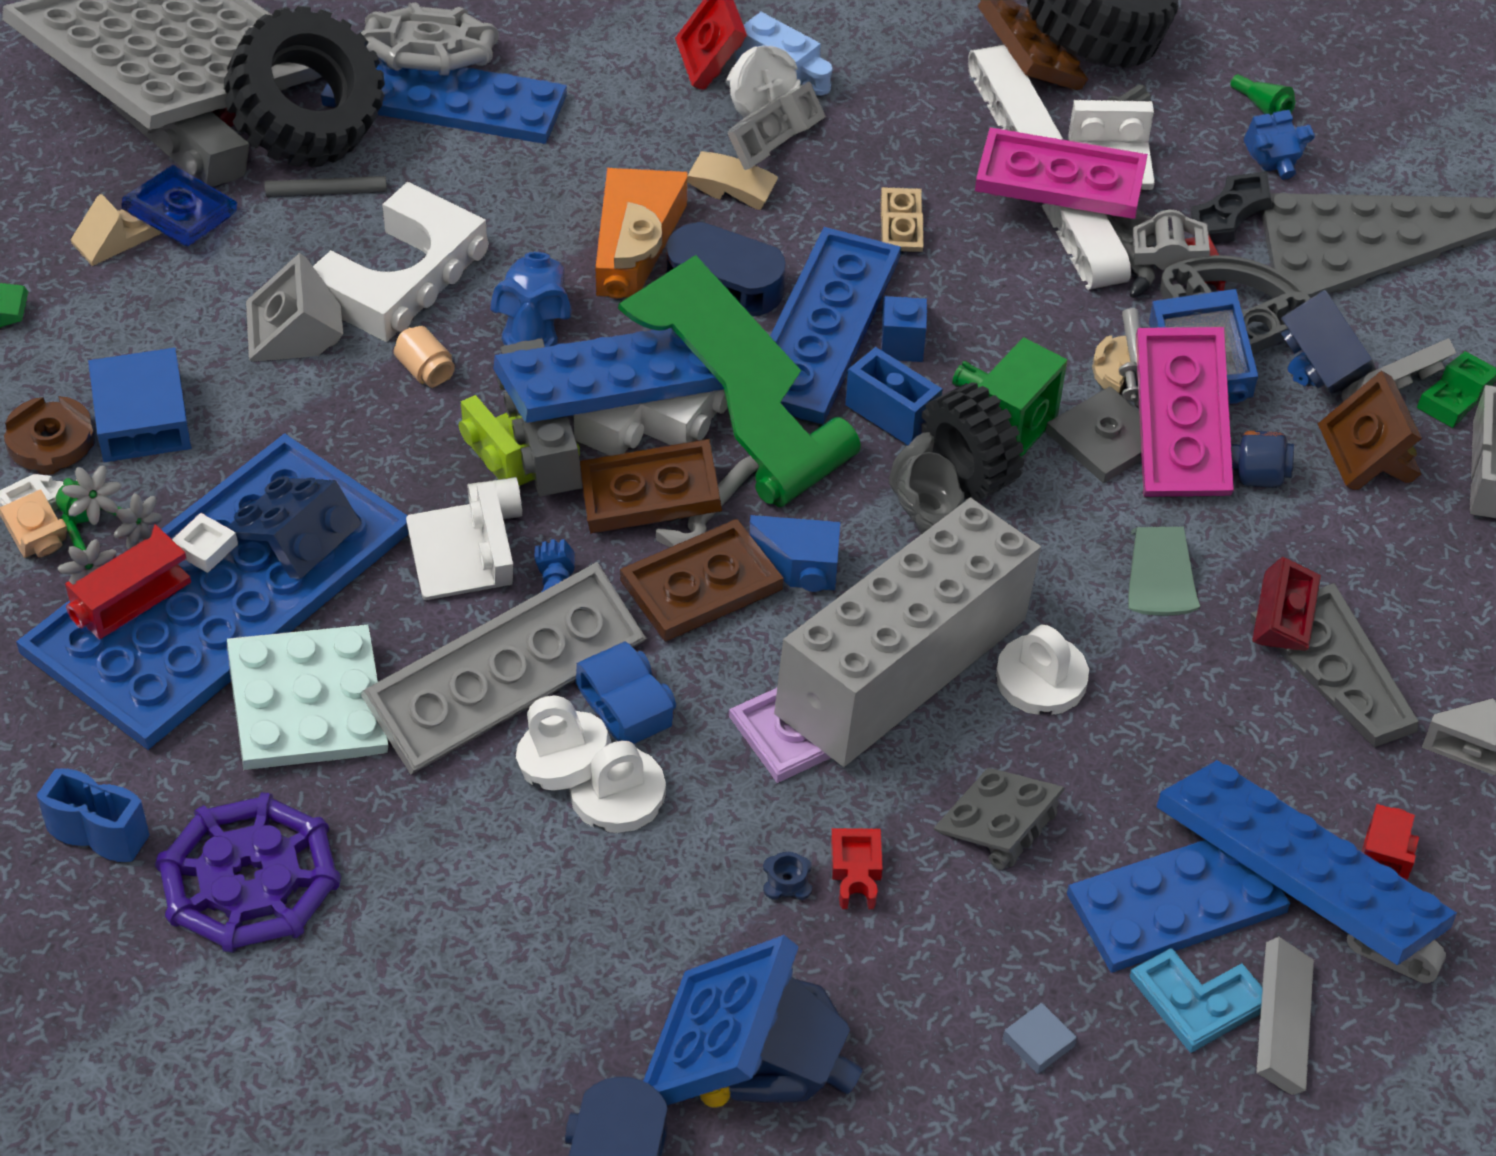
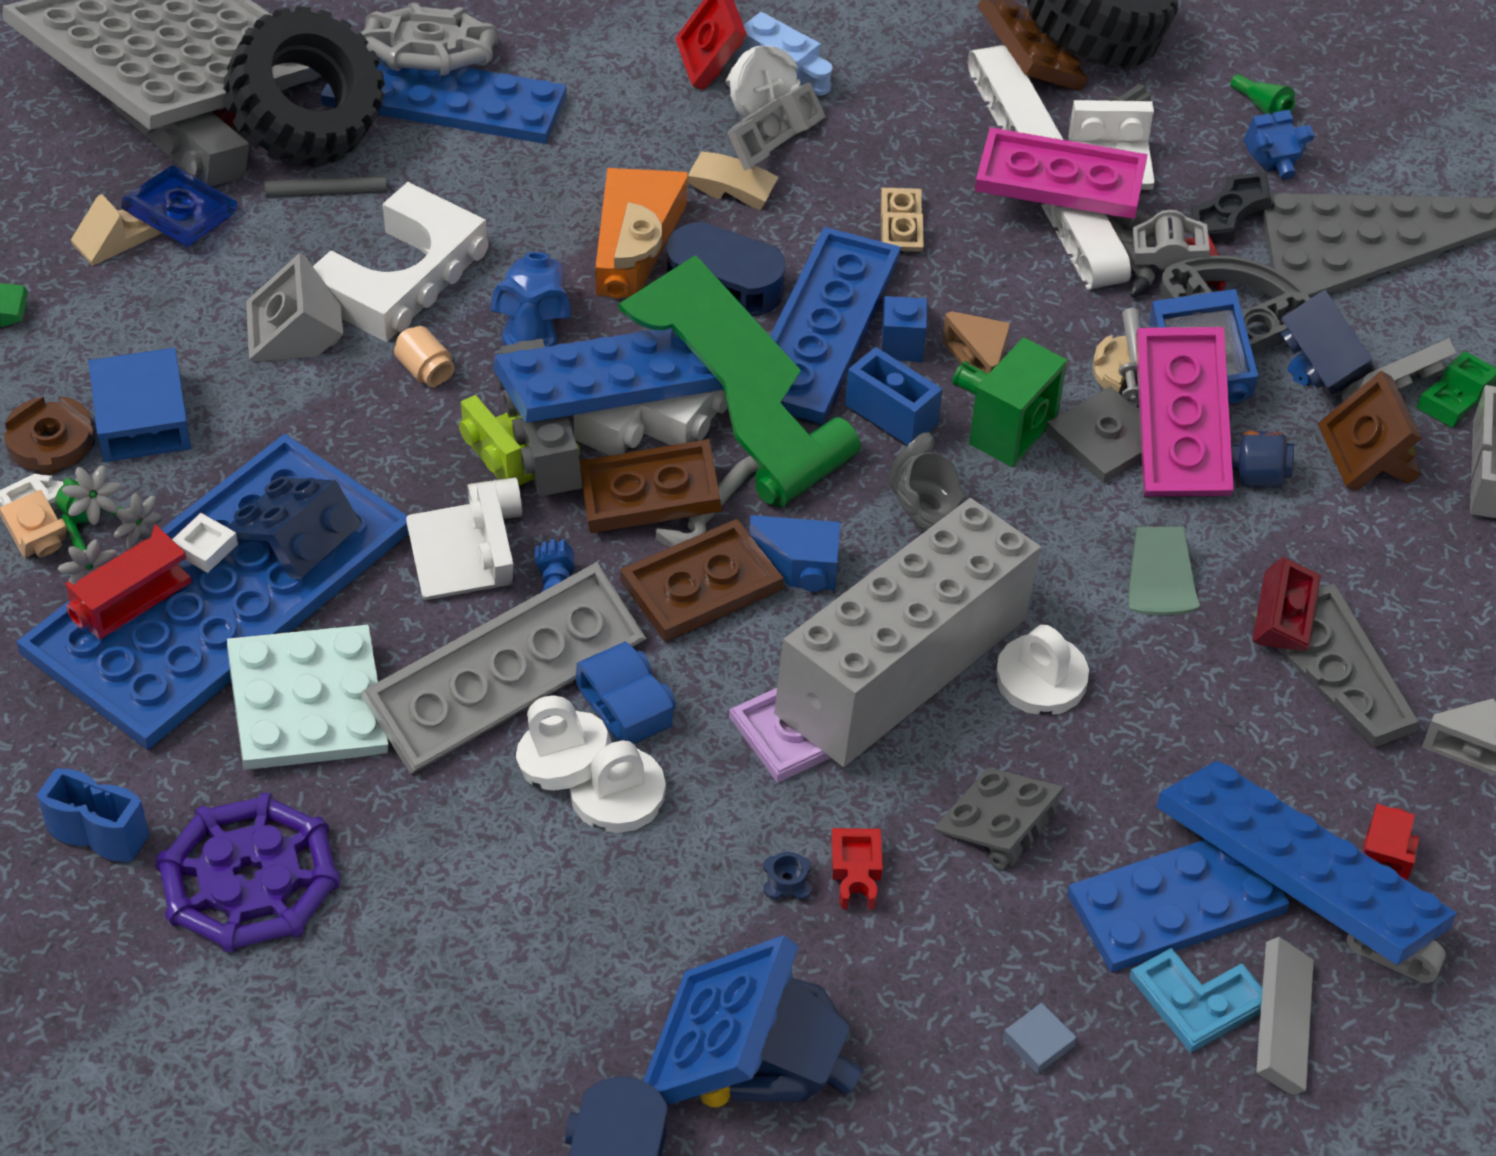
black tyre [921,382,1024,501] -> none
none -> medium nougat slope [942,311,1010,373]

